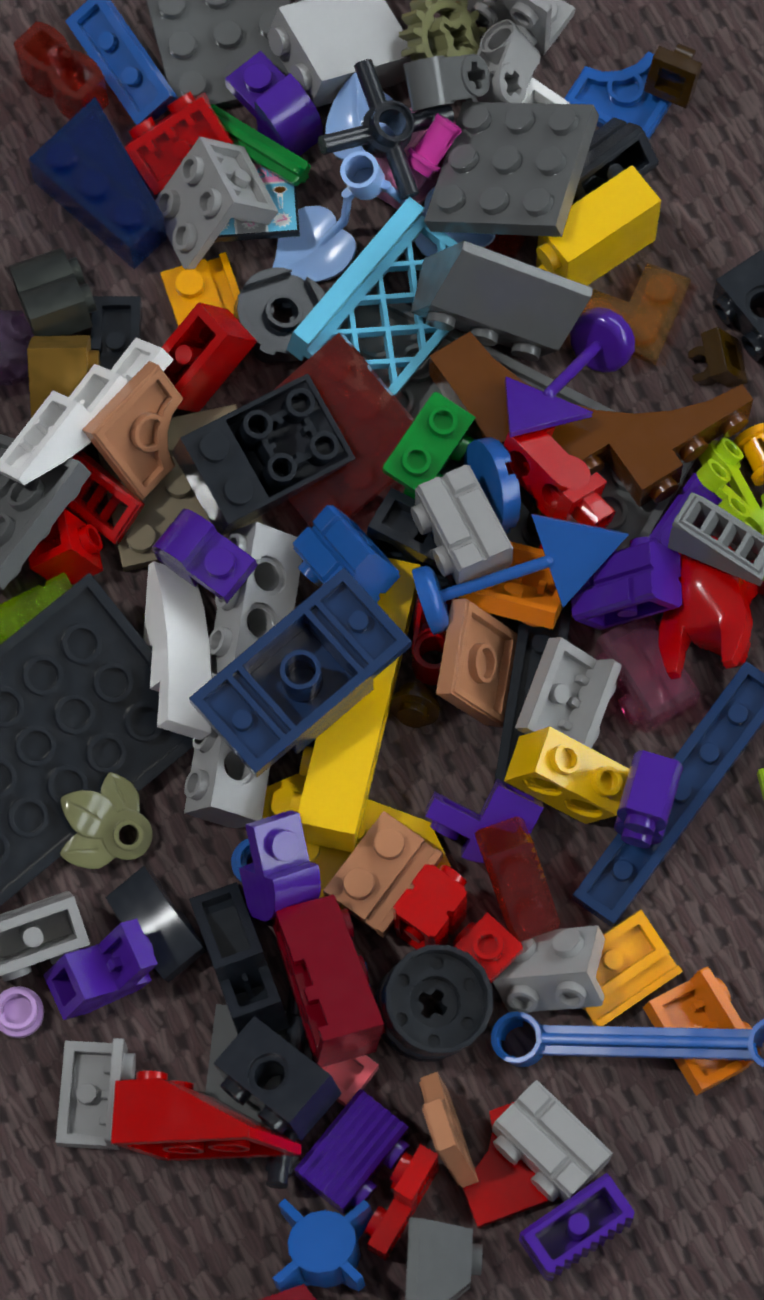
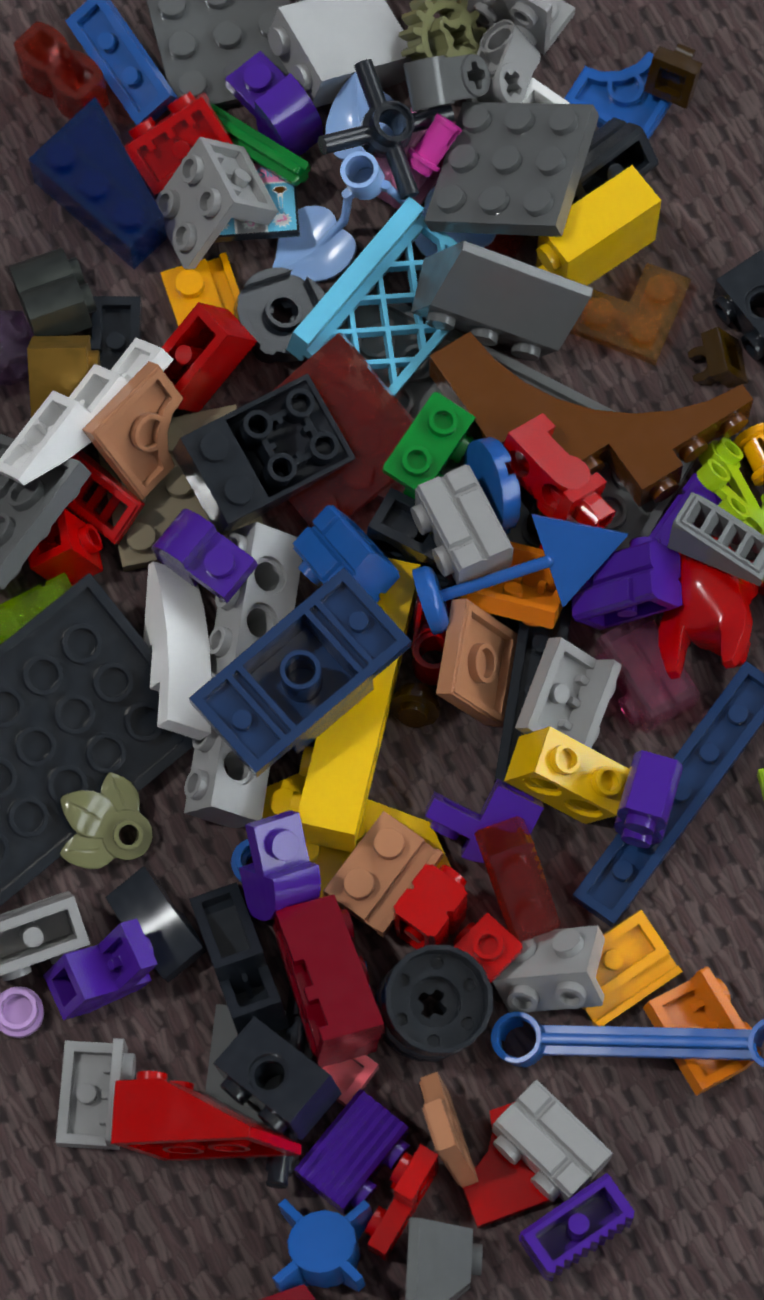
dark purple piece [505,307,635,437] -> none

